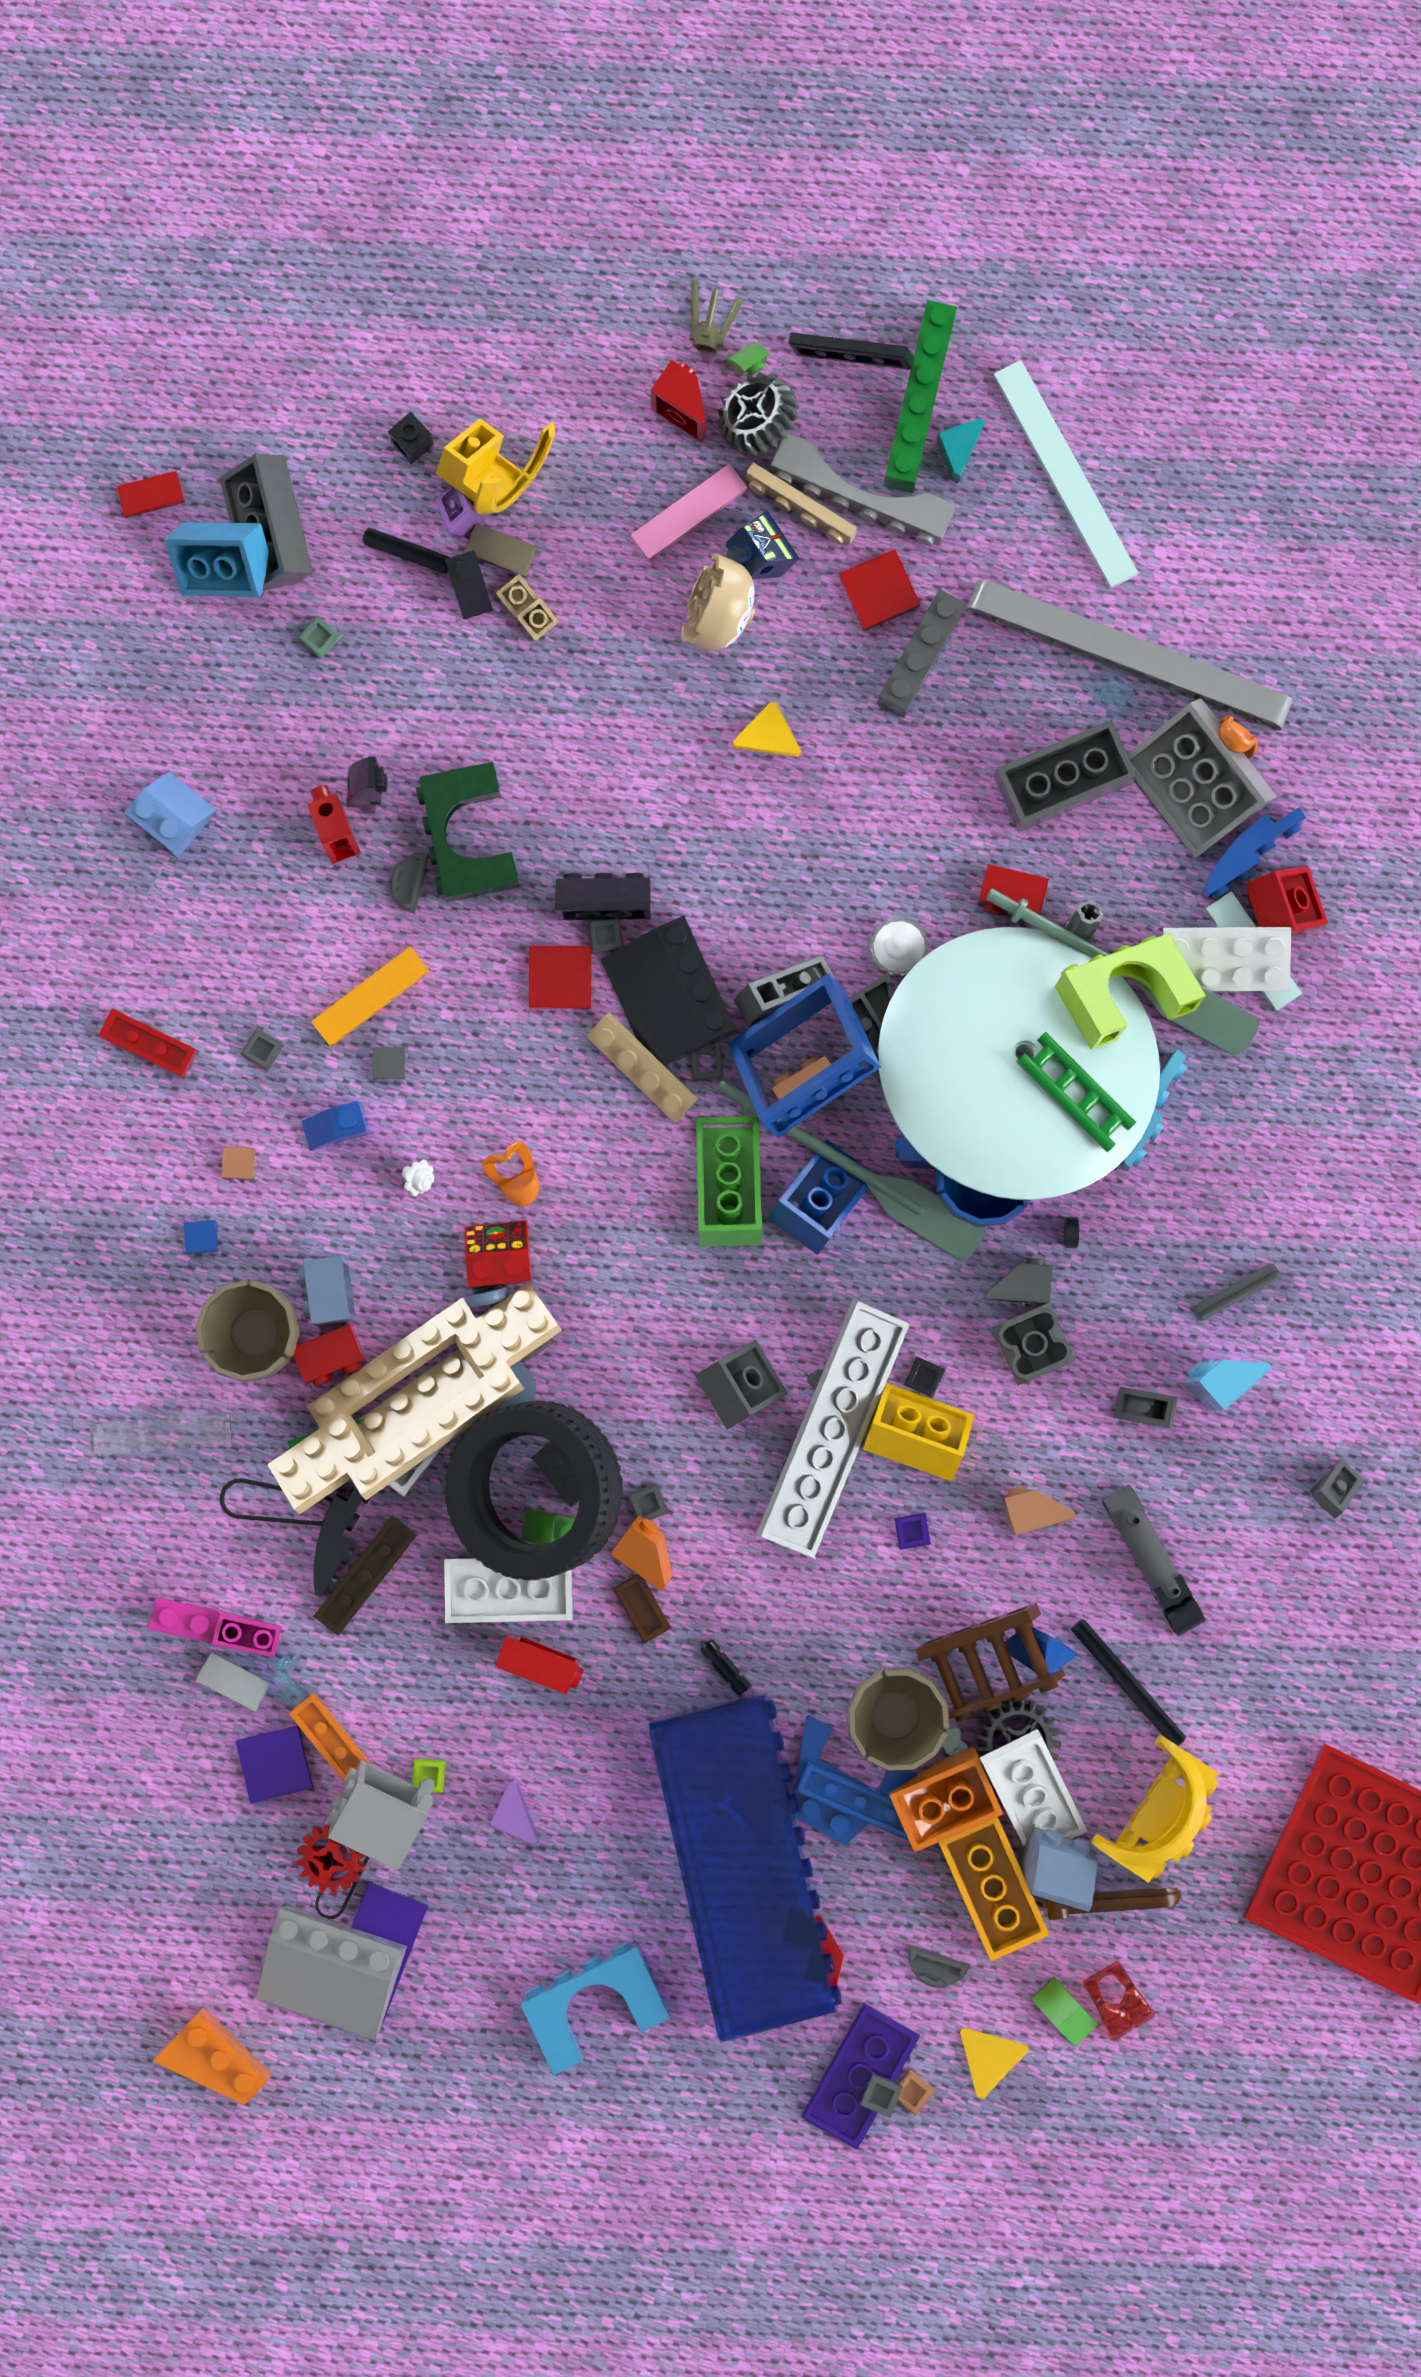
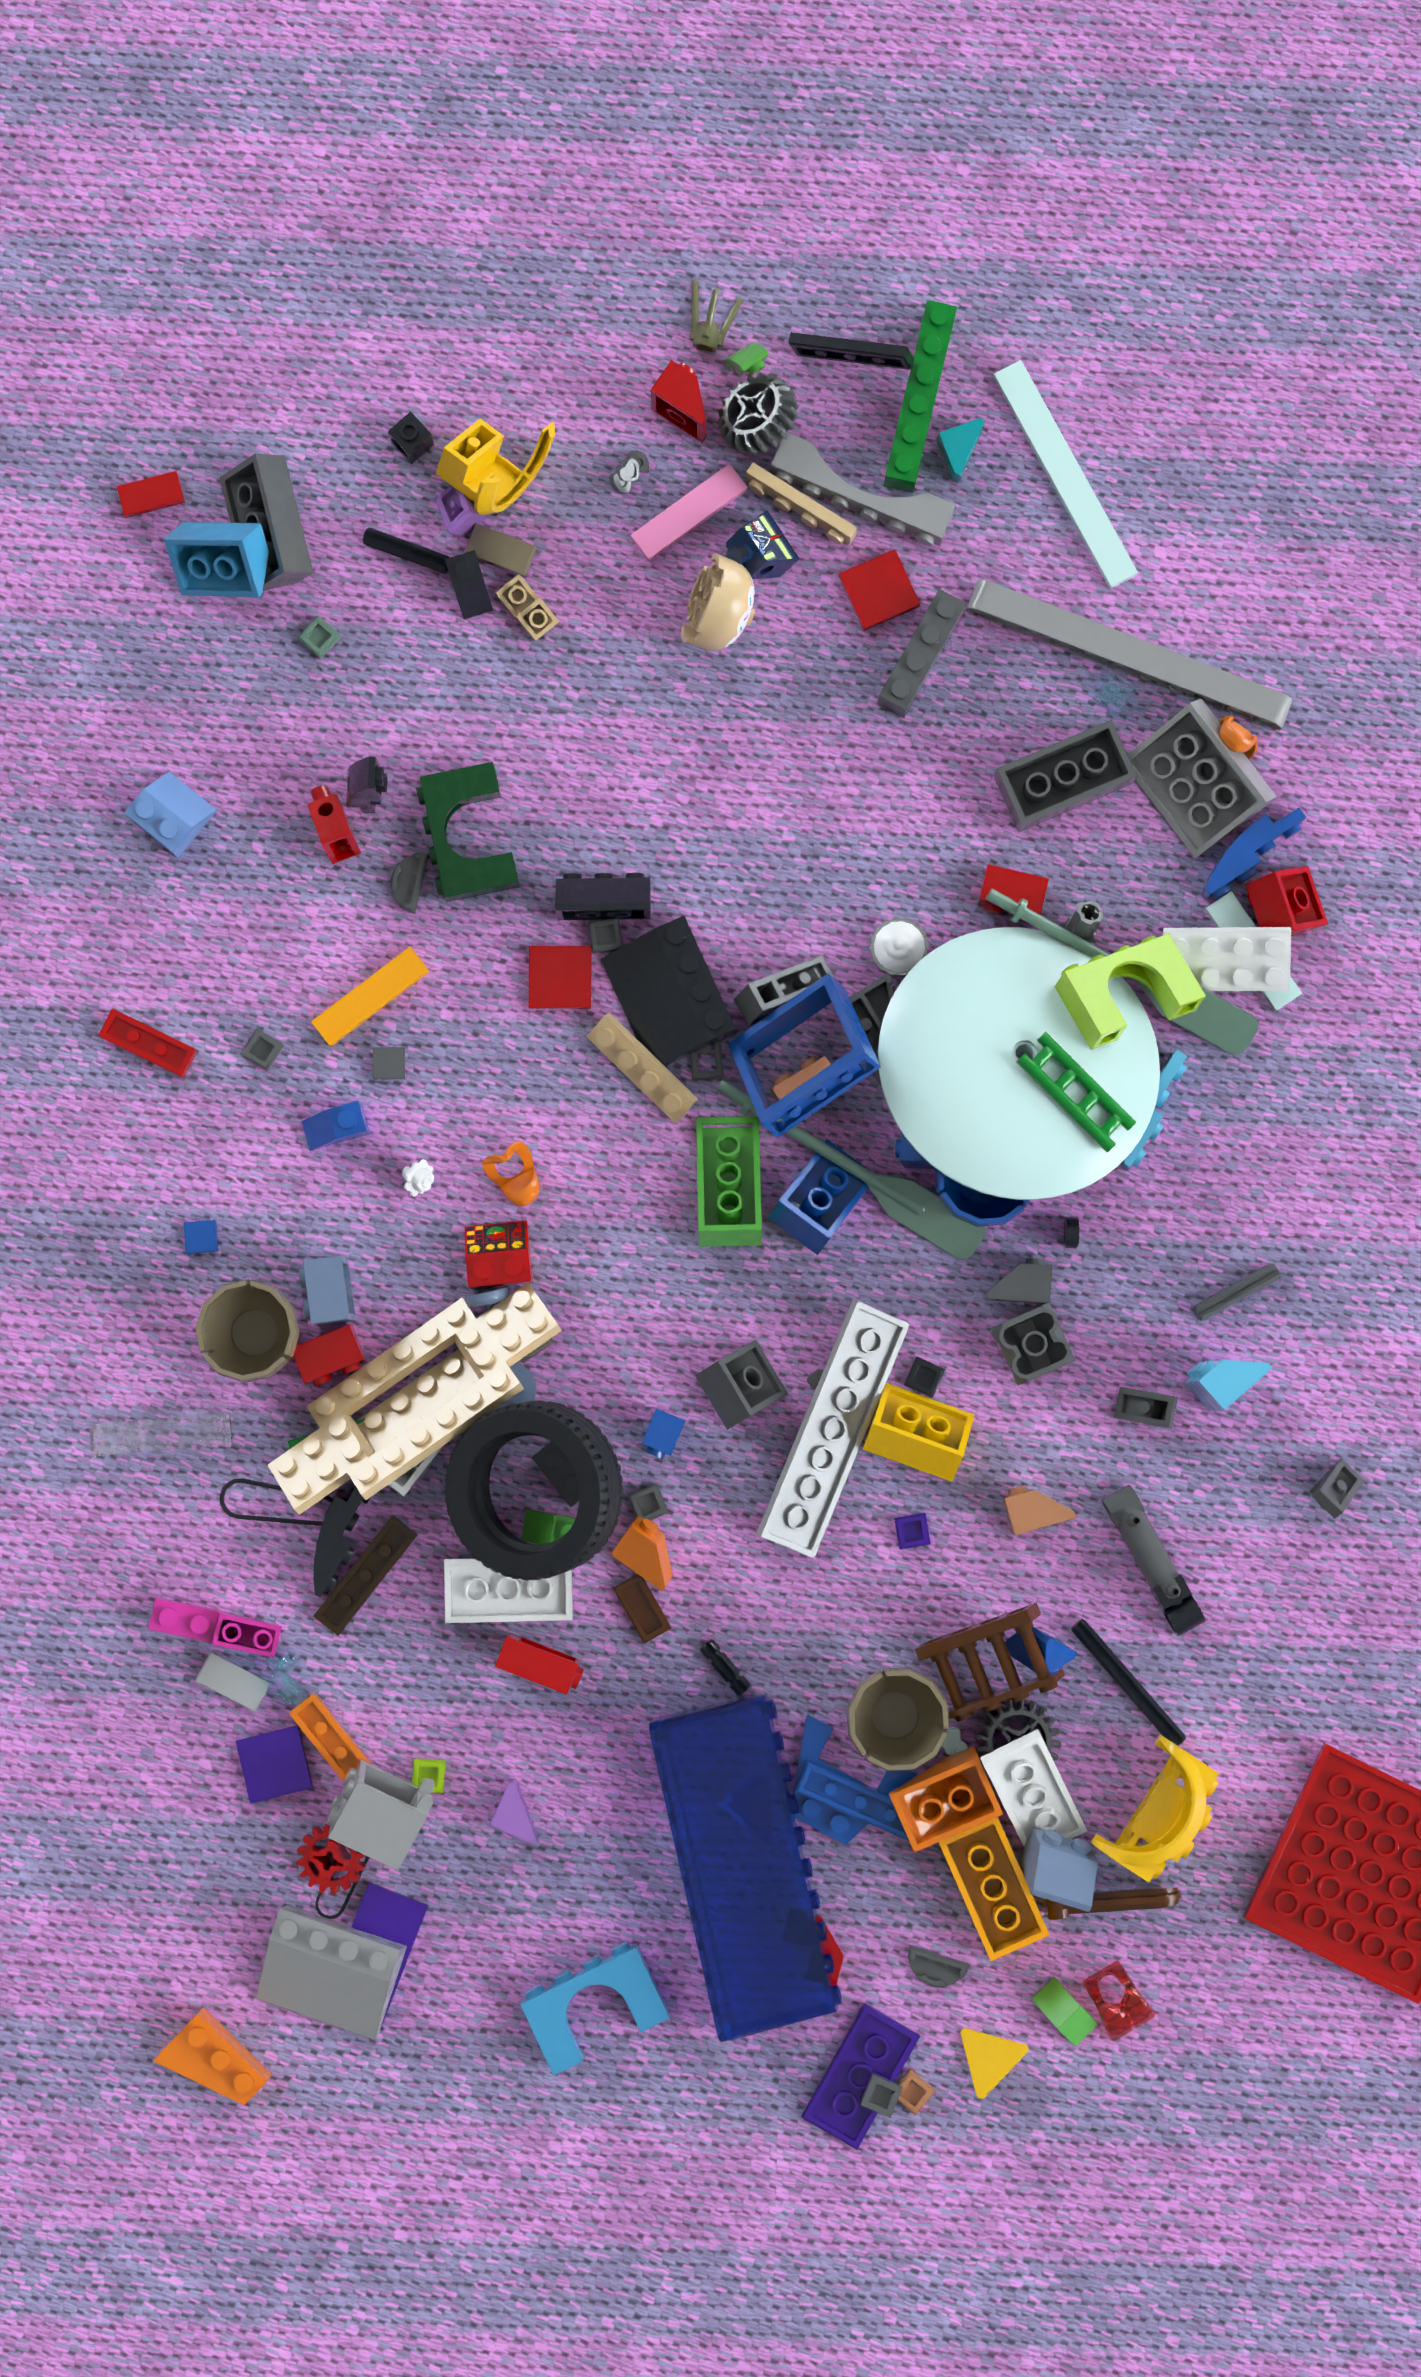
nougat tile [221,1146,256,1180] -> none
yellow piece [733,702,801,757] -> none
none -> dark grey piece [609,450,649,494]
none -> blue brick [642,1408,686,1459]

